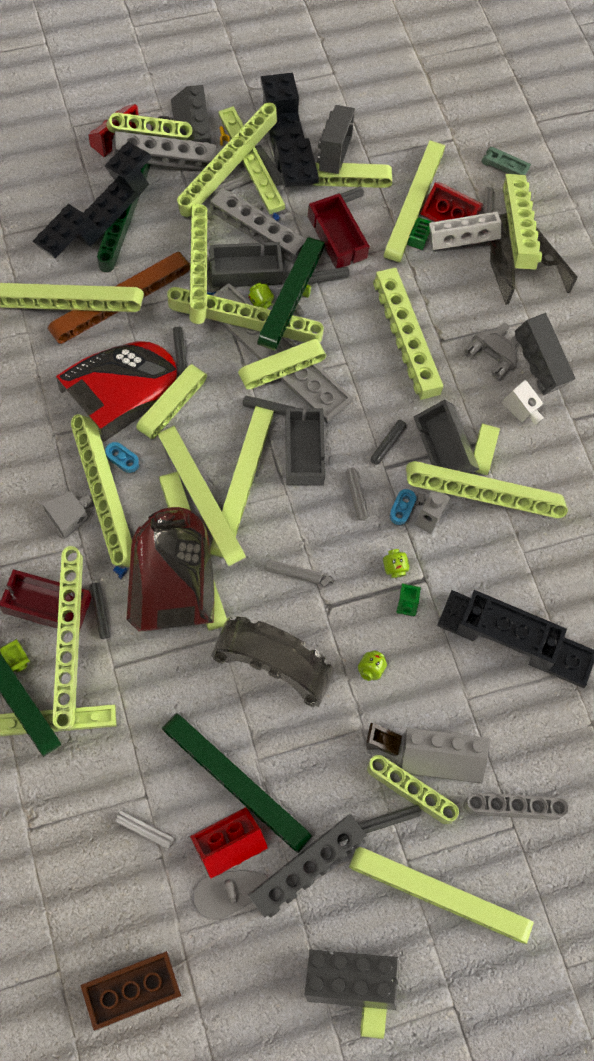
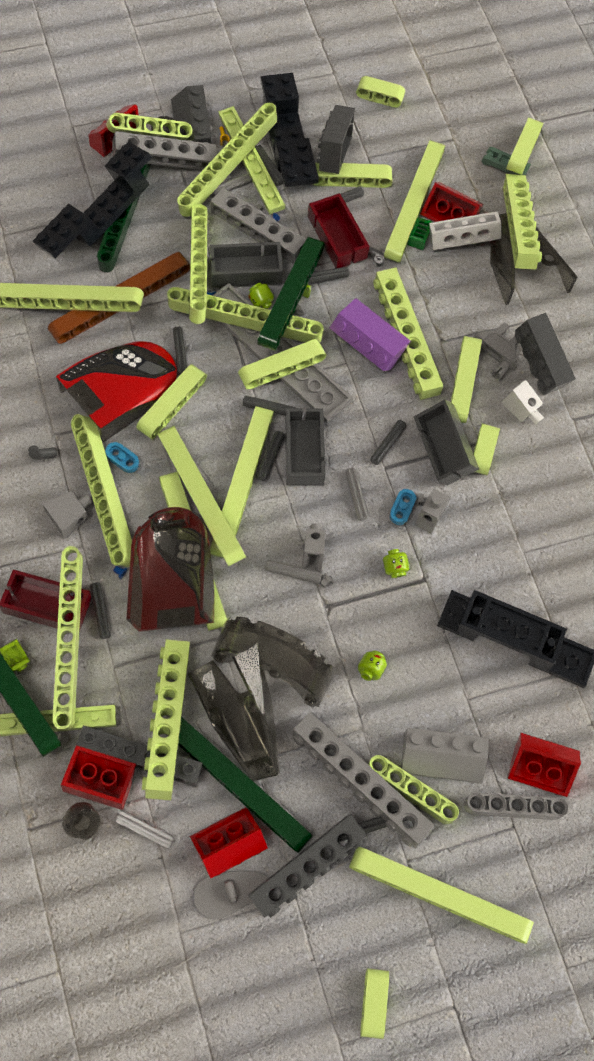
reddish brown brick [80,951,182,1031] -> none
dark grey piece [304,949,400,1010] -> none
dark brown slope [366,723,402,756] -> none
green bracket [396,583,421,617] -> none
yellowish green beam [406,461,568,518] -> none
light grey axle [483,187,494,214] -> none
none -> dark grey arm [28,445,57,459]
none -> red slope [61,745,136,810]
none -> clear smoke hair [62,802,101,840]
none -> dark grey brick [76,725,203,787]
none -> yellowish green brick [142,639,190,800]
none -> clear smoke windscreen [188,643,280,781]
none -> dark grey axle [257,431,284,481]
none -> light grey brick [292,712,435,849]
none -> light grey torso [302,523,326,573]
none -> medium lavender slope [329,298,411,371]
none -> yellowish green beam [356,76,405,108]
none -> dark grey arm [368,247,385,267]
none -> yellowish green beam [450,336,482,423]
none -> yellowish green beam [506,117,544,175]
none -> red slope [508,733,581,797]

